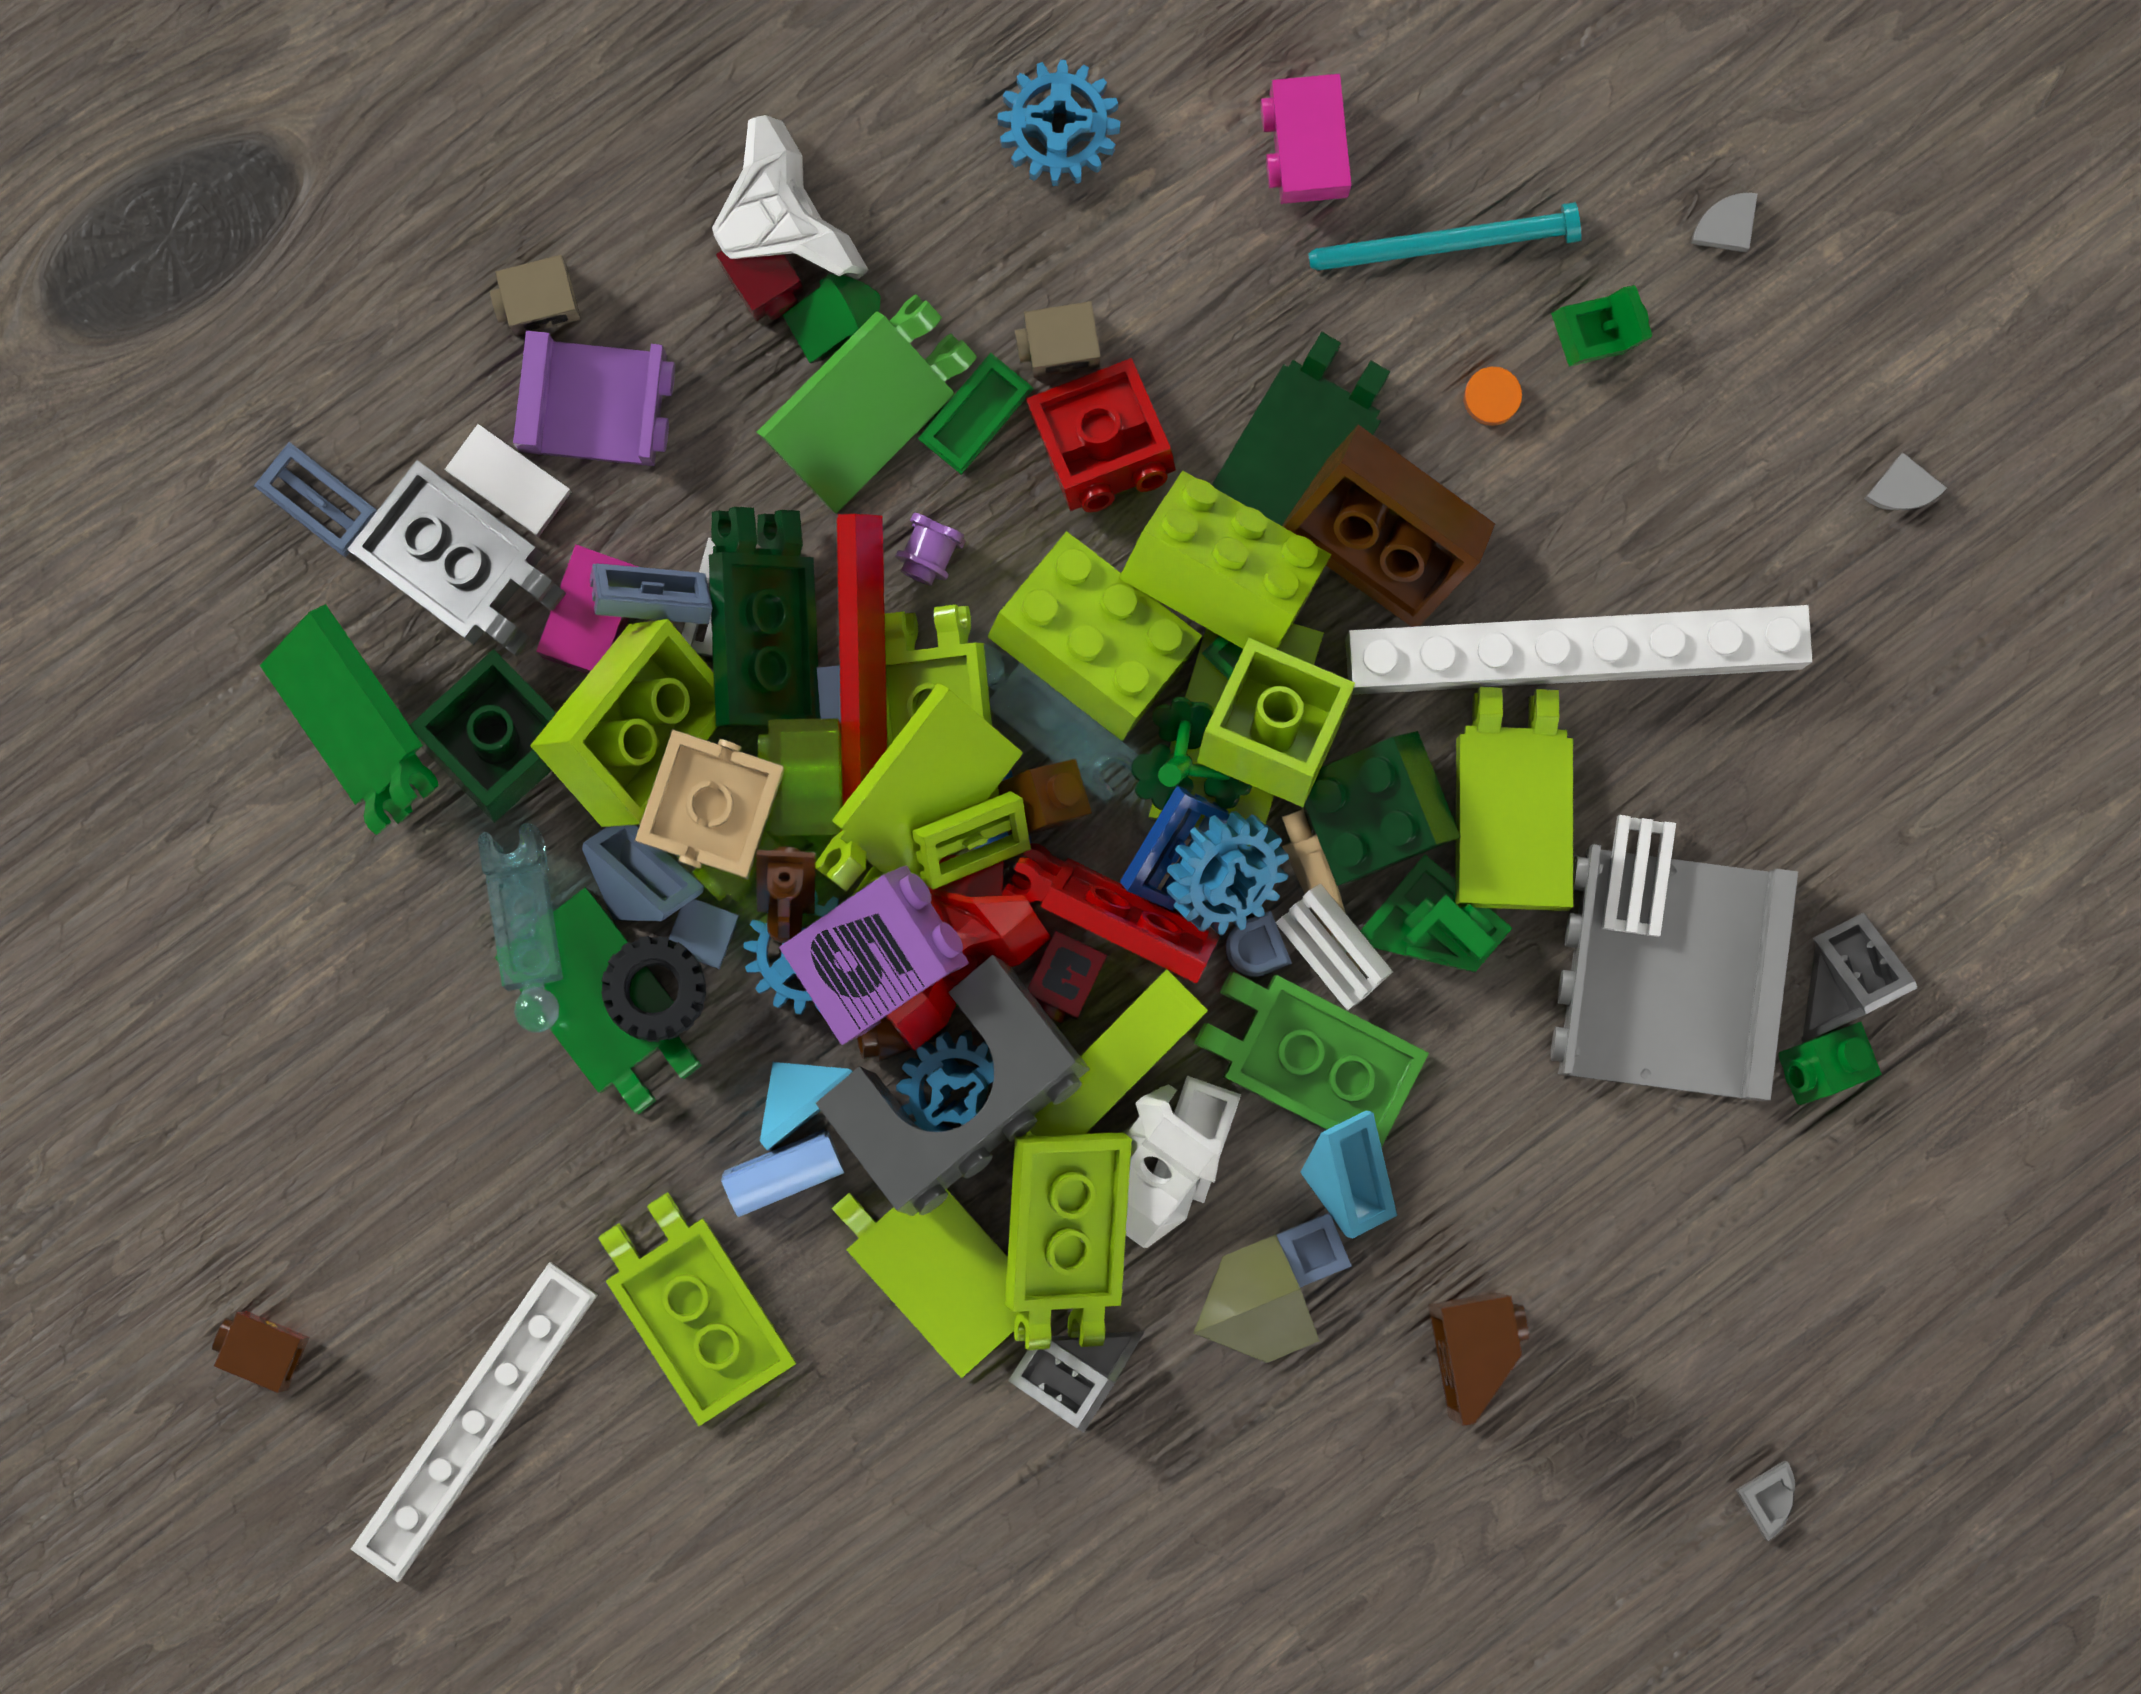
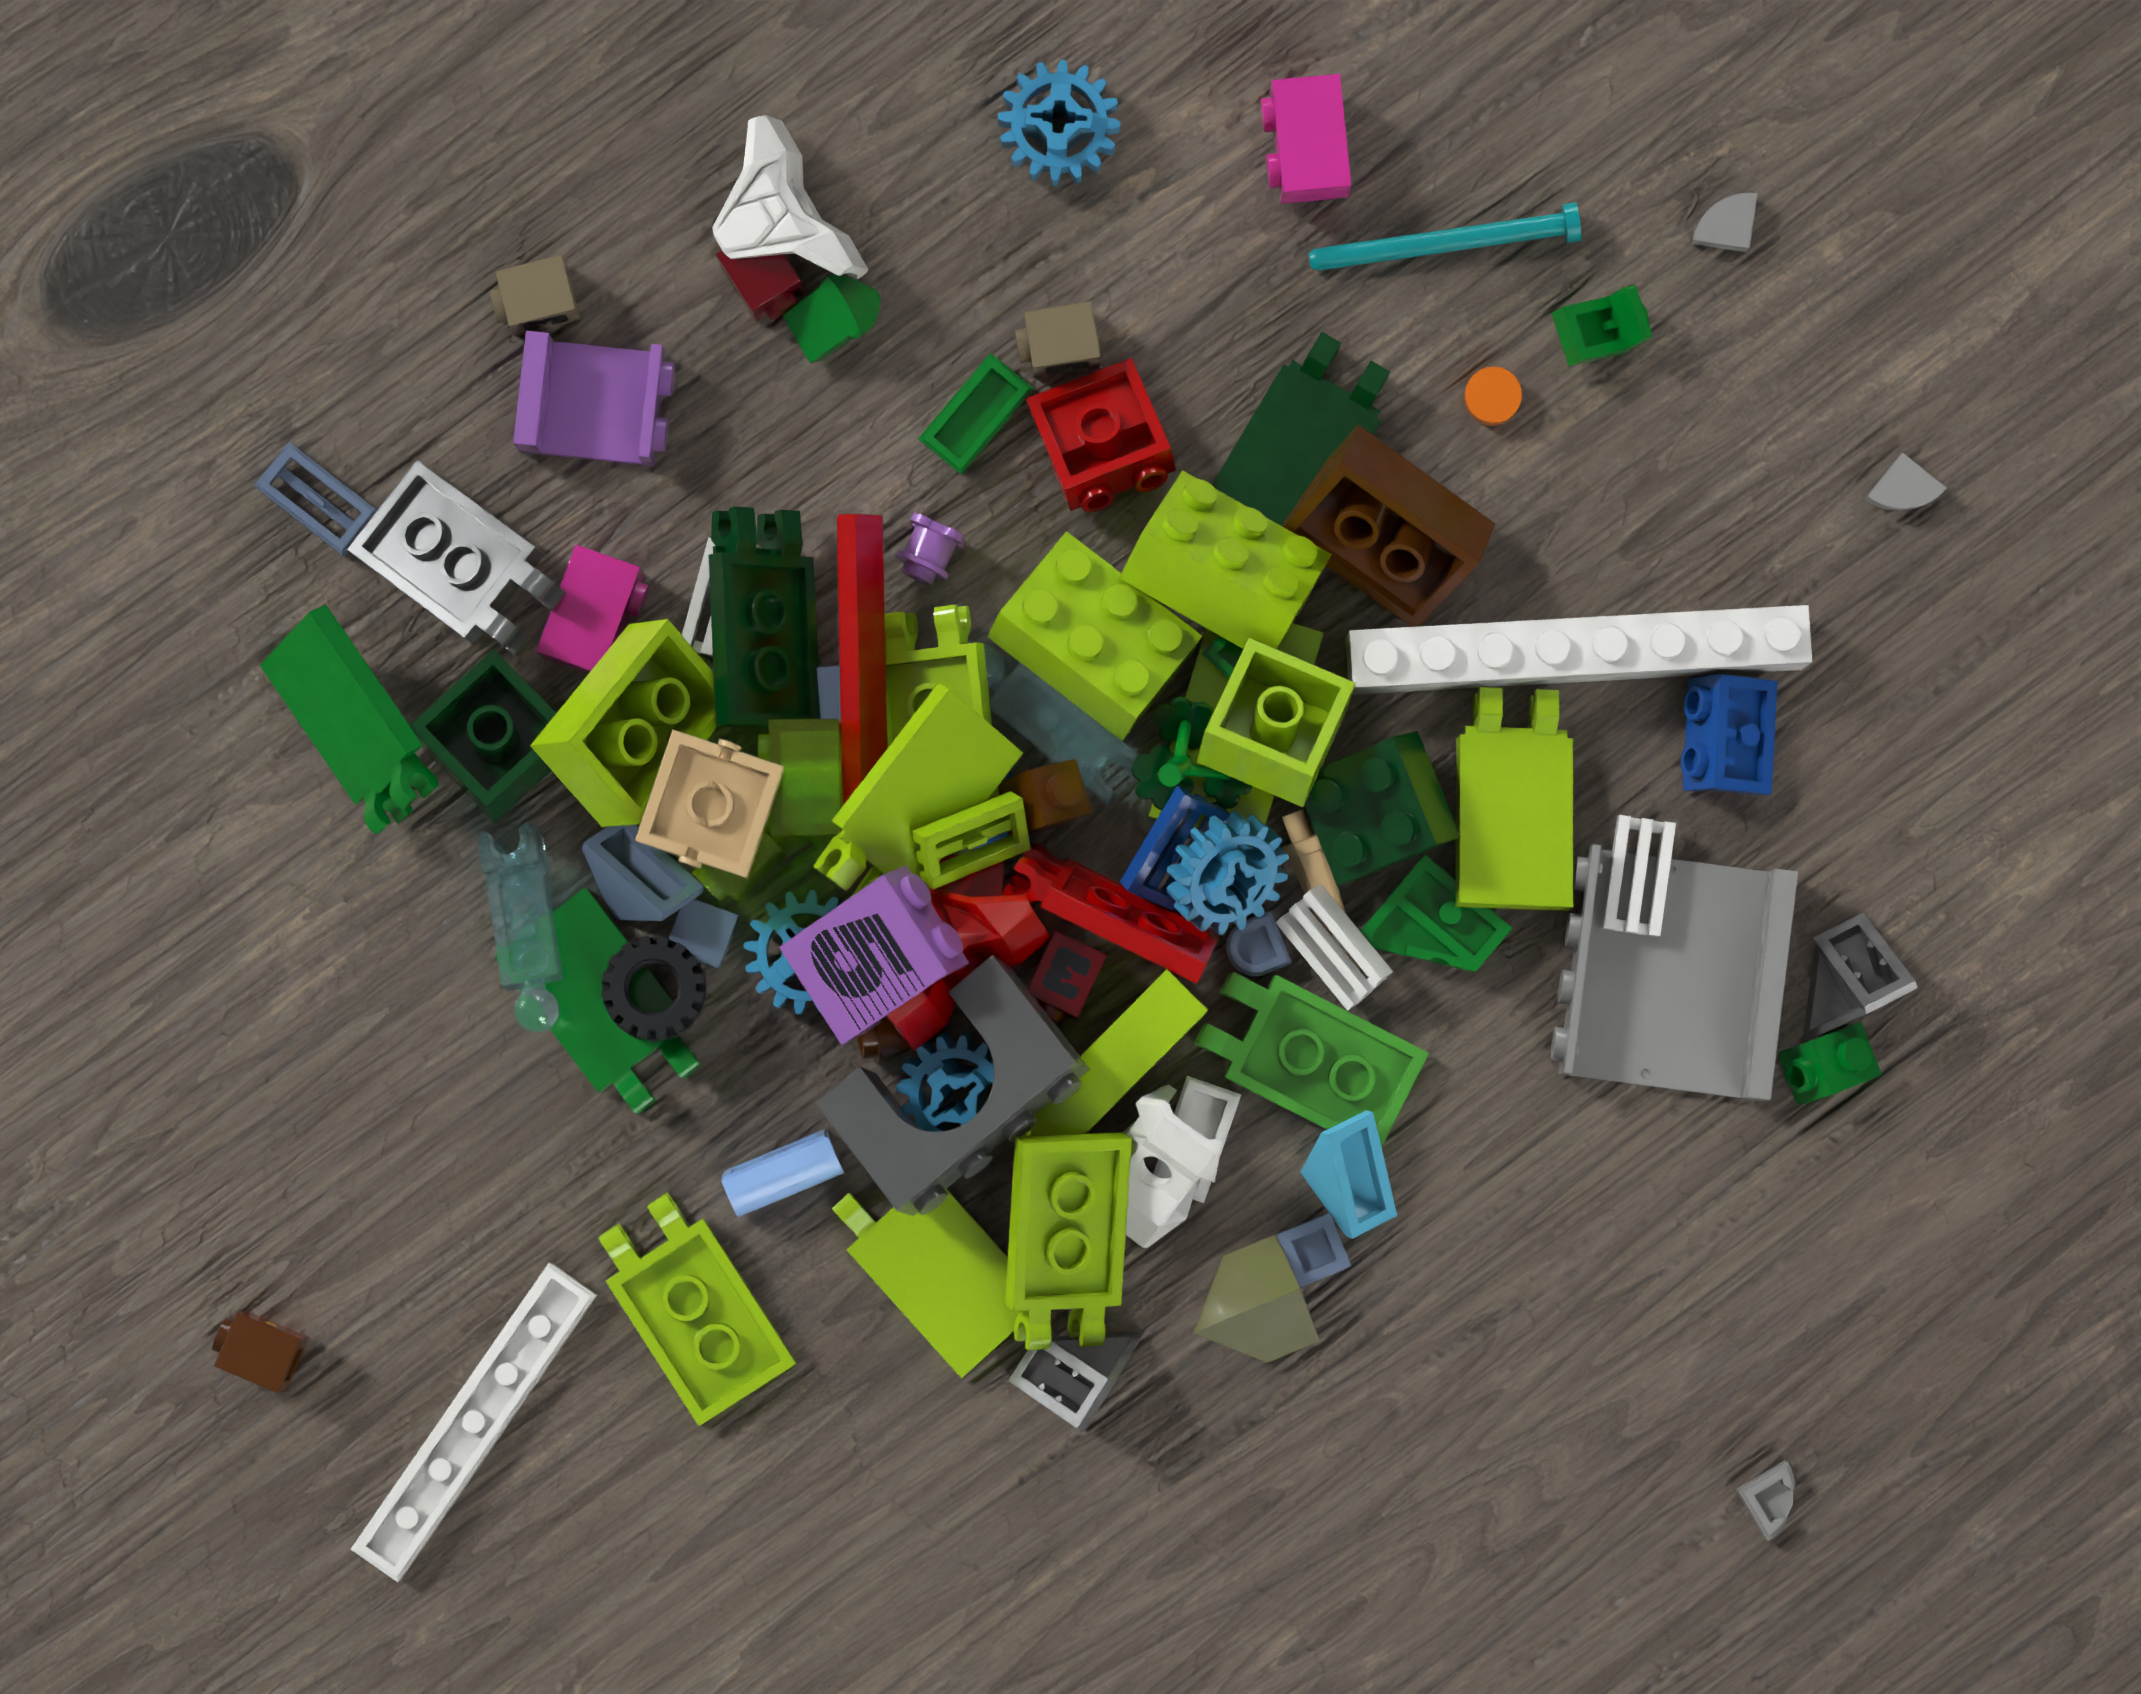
white tile [444,424,571,538] -> none
sand blue tile [590,564,712,624] -> none
reddish brown hinge [756,847,816,943] -> none
bright green tile [757,295,977,514] -> none
medium azure slope [760,1062,853,1151] -> none
green bracket [1402,895,1497,962] -> none
reddish brown slope [1428,1292,1529,1426] -> none
none -> blue bracket [1681,674,1778,796]

